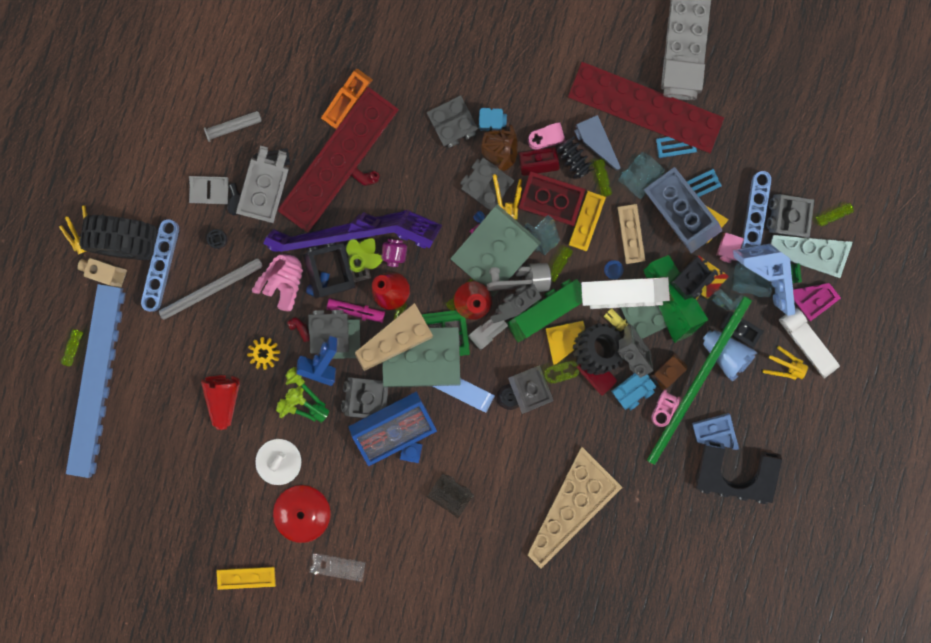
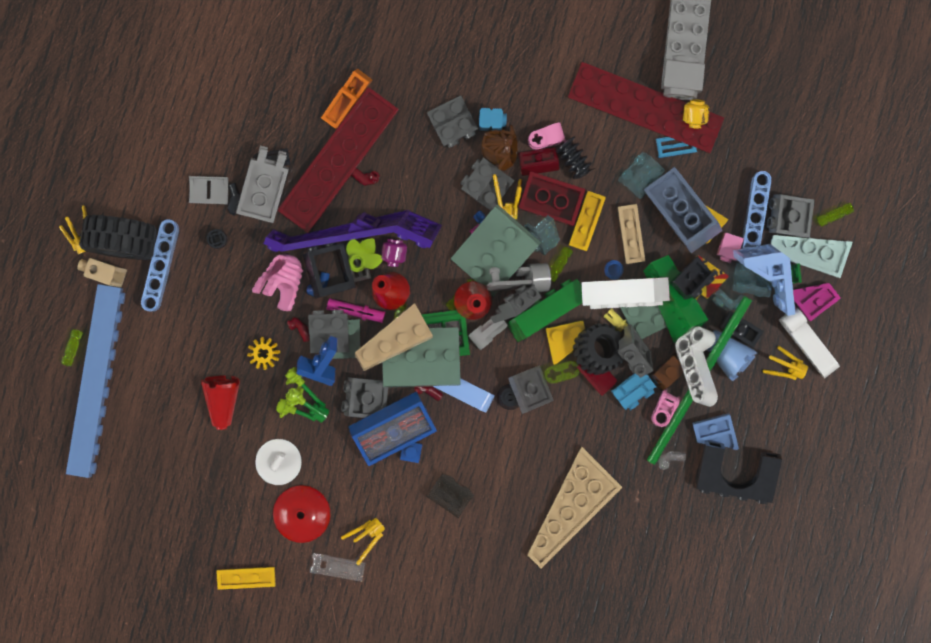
light grey axle [159,259,263,320] -> none
light grey axle [204,111,261,142] -> none
sand blue slope [574,115,621,171] -> none
clear neon green axle [594,159,612,197] -> none
dark azure tile [687,169,722,197] -> none
none -> yellow plant [341,518,385,565]
none -> dark red arm [414,386,443,401]
none -> clear arm [658,451,686,470]
none -> white beam [675,327,718,407]
none -> yellow head [683,99,709,128]

